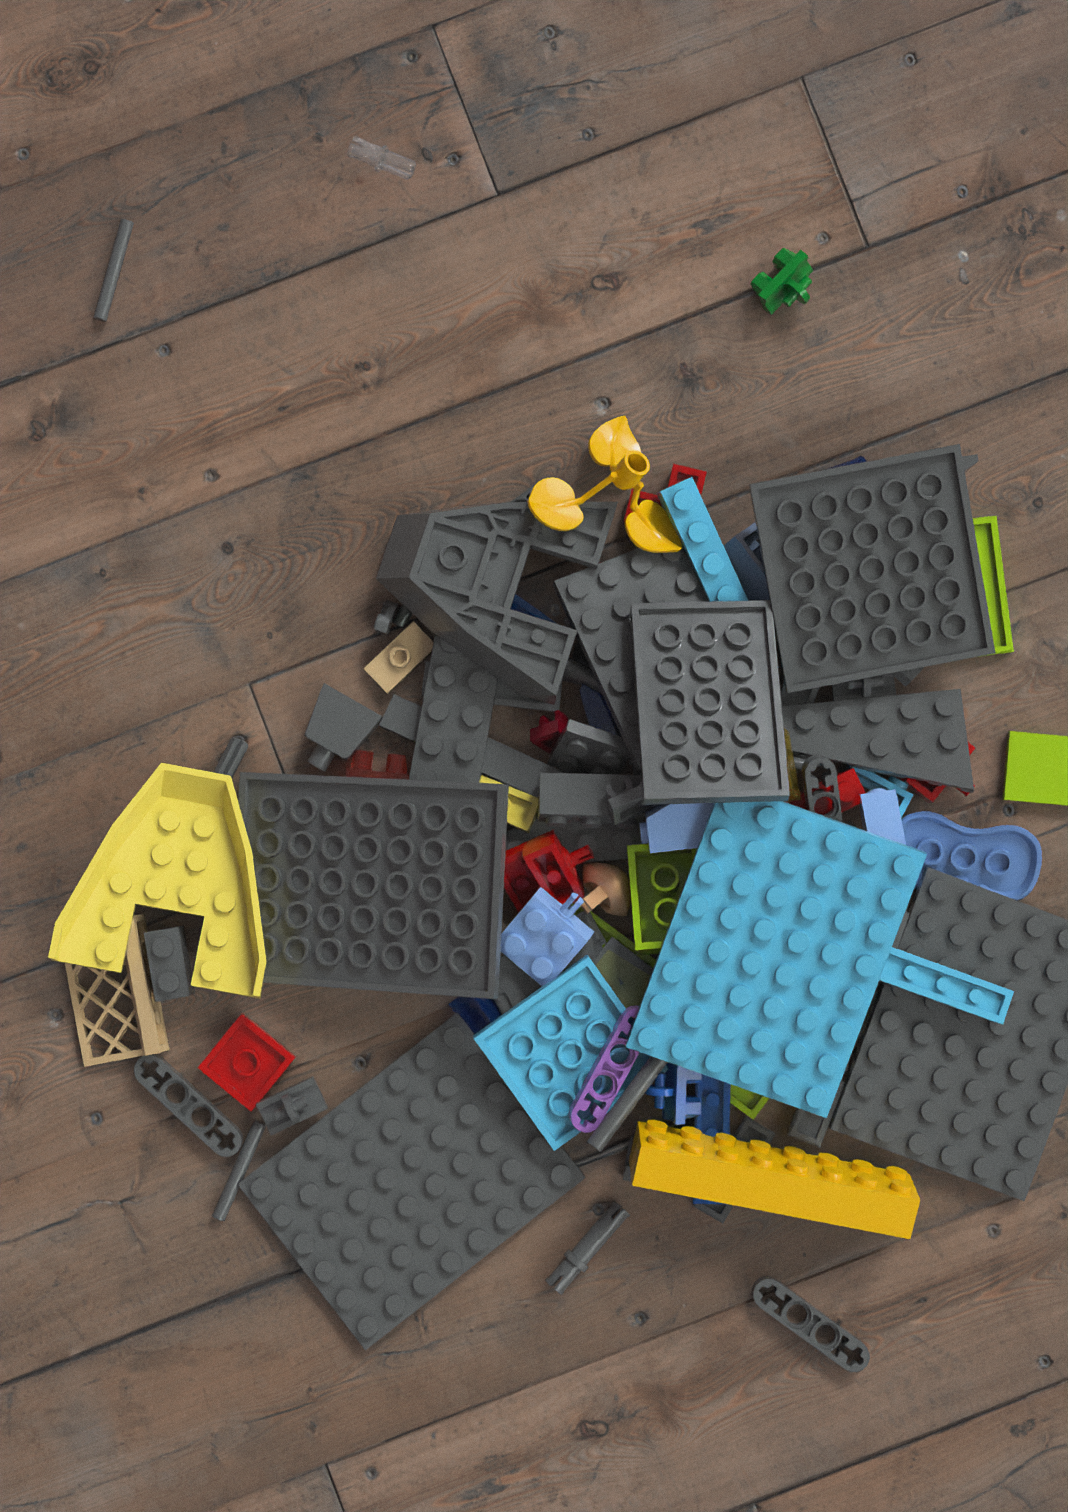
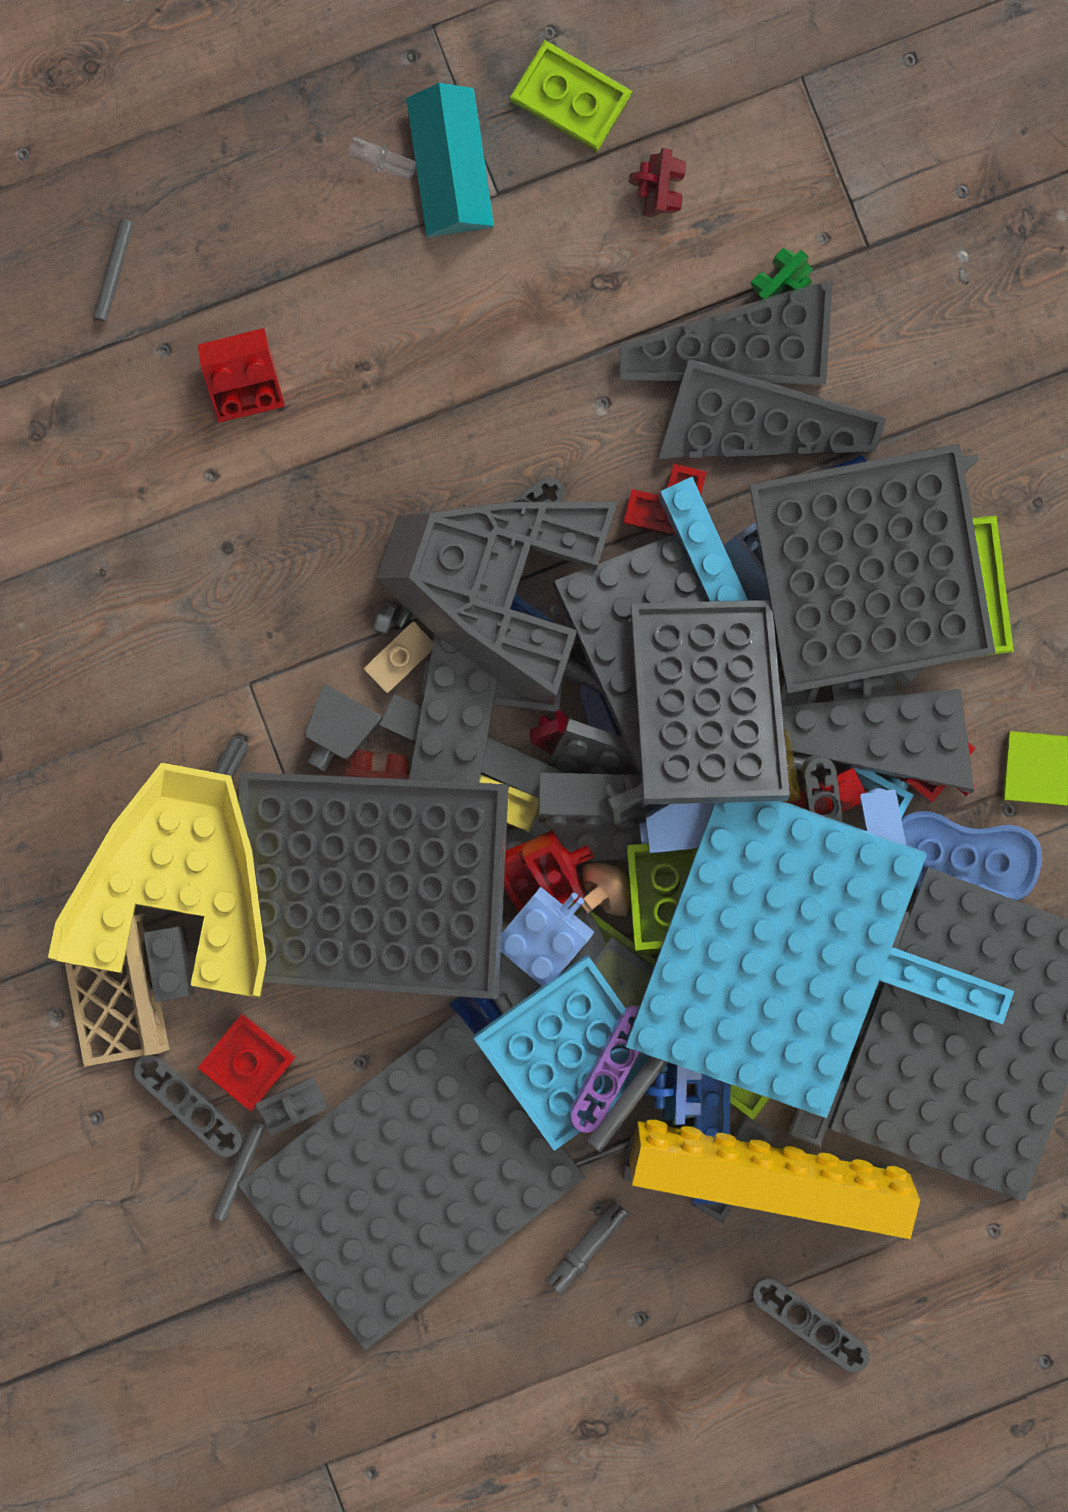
yellow plant [527,416,682,553] -> none
none -> red slope [198,328,285,423]
none -> teal slope [406,83,494,237]
none -> lime tile [510,40,633,153]
none -> dark grey wing [620,279,833,384]
none -> dark red hips [628,148,686,218]
none -> dark grey wing [657,358,887,459]

